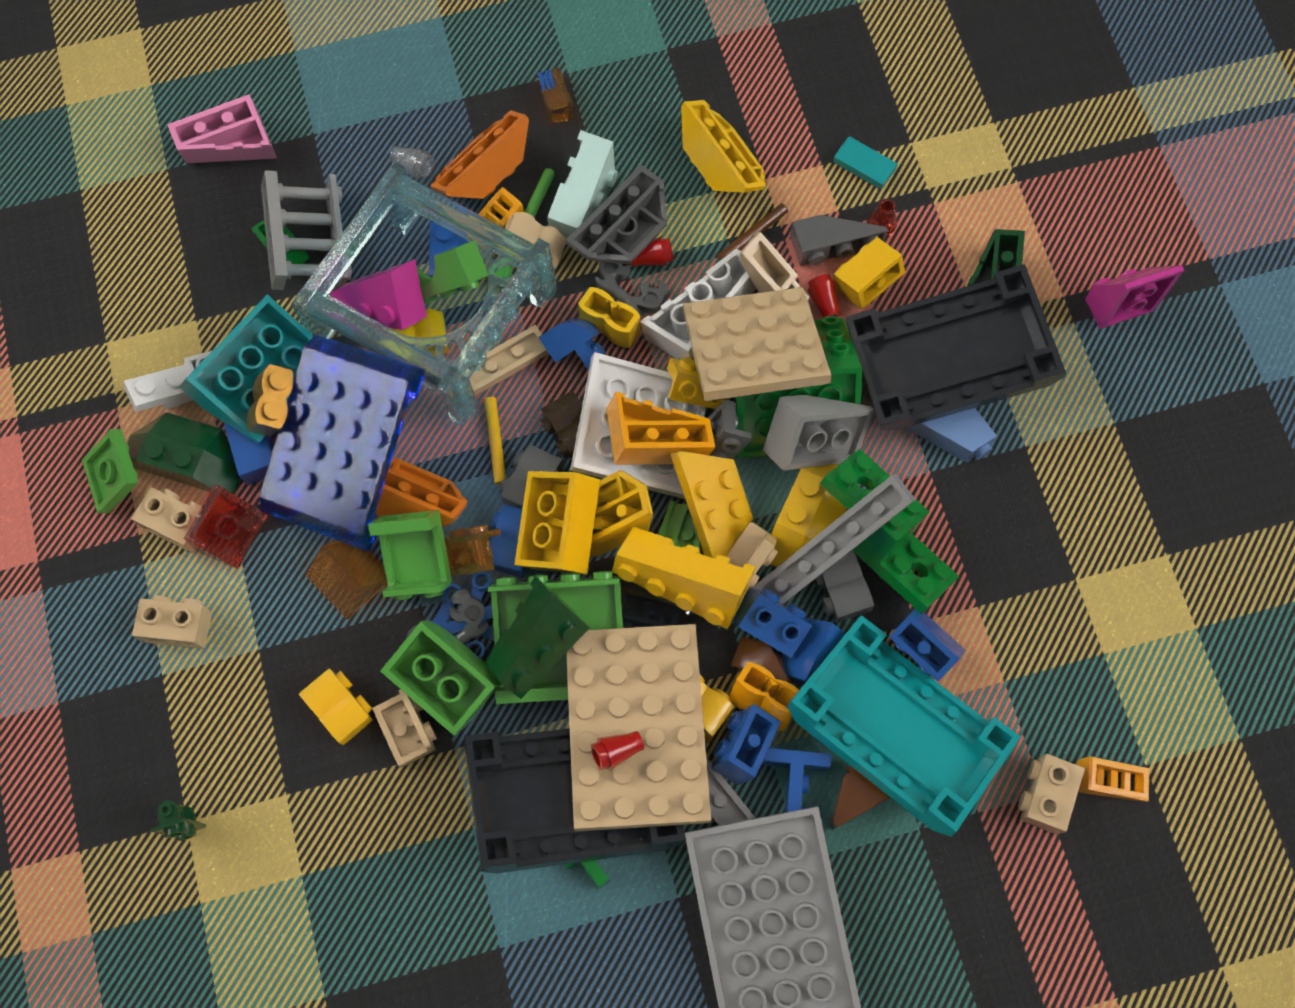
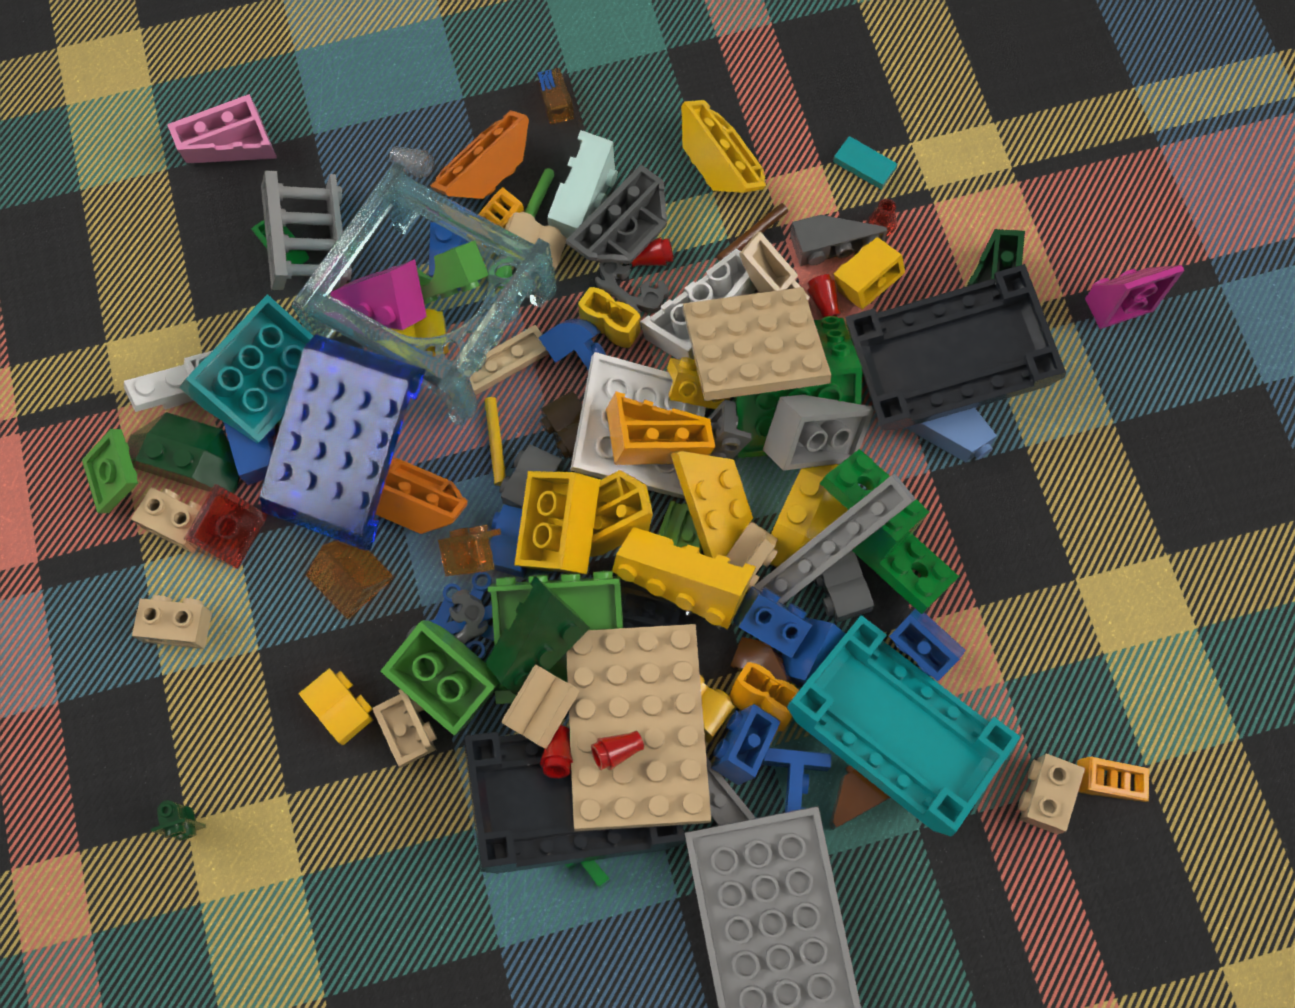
brick [247,364,294,437] -> none
bright green panel [368,510,452,600] -> none
none -> tan panel [502,665,580,749]
none -> red cone [540,725,573,778]

